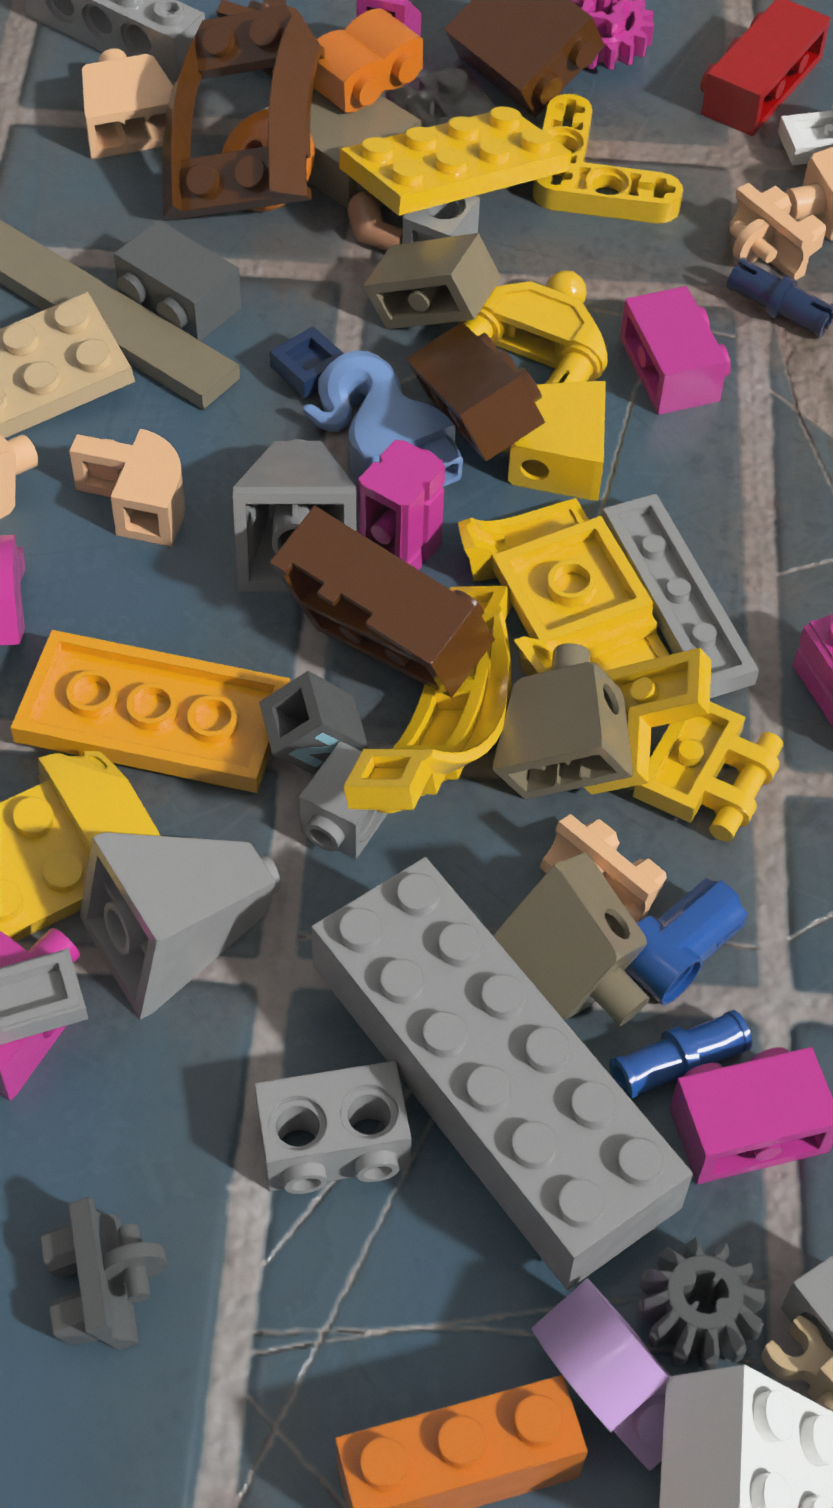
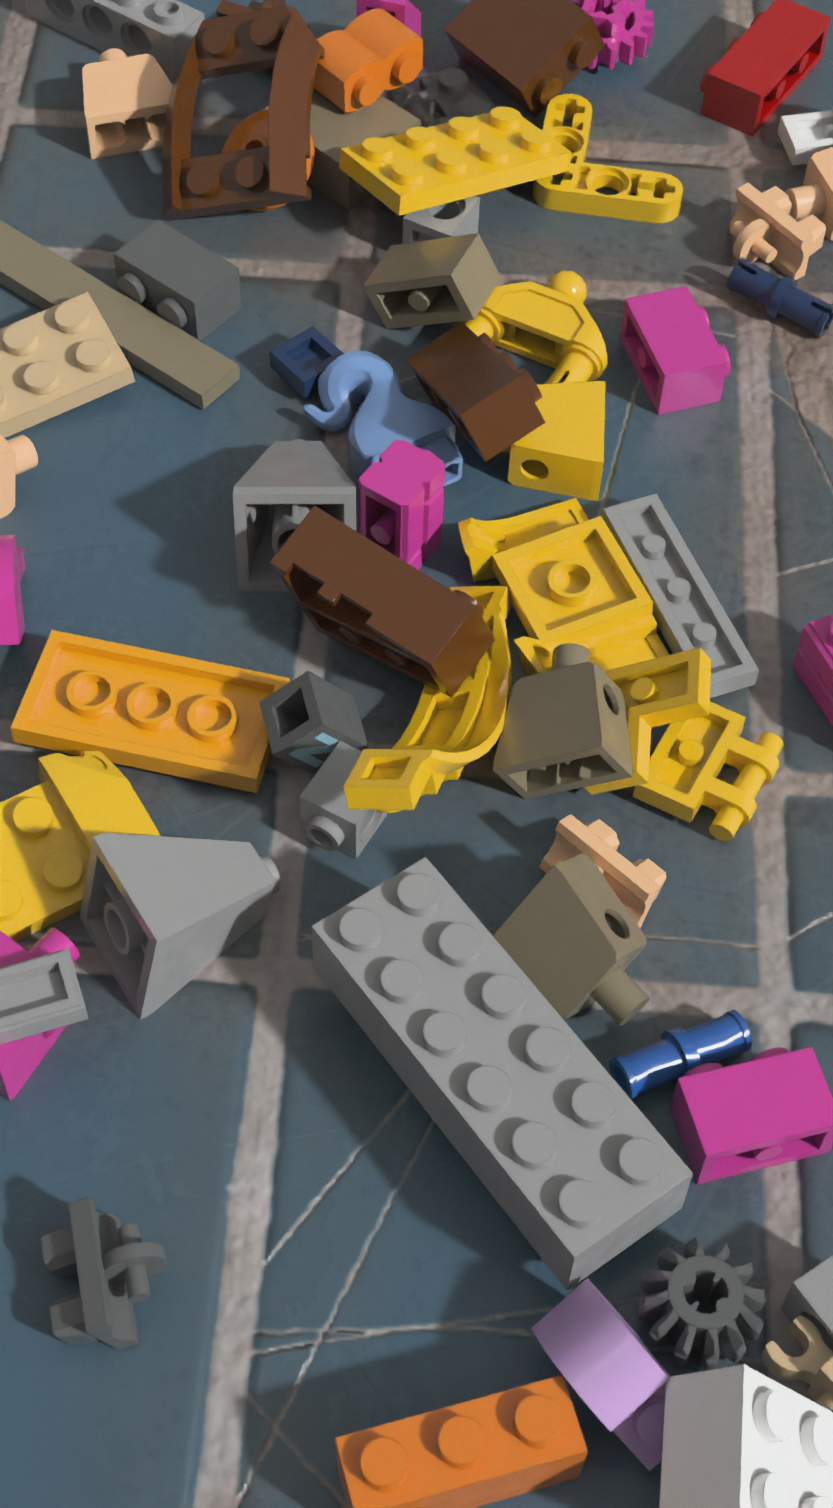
light nougat brick [69,429,185,547] -> none
light grey brick [254,1061,411,1194] -> none
nougat arm [347,191,403,251] -> none
blue piece [624,878,748,1006] -> none

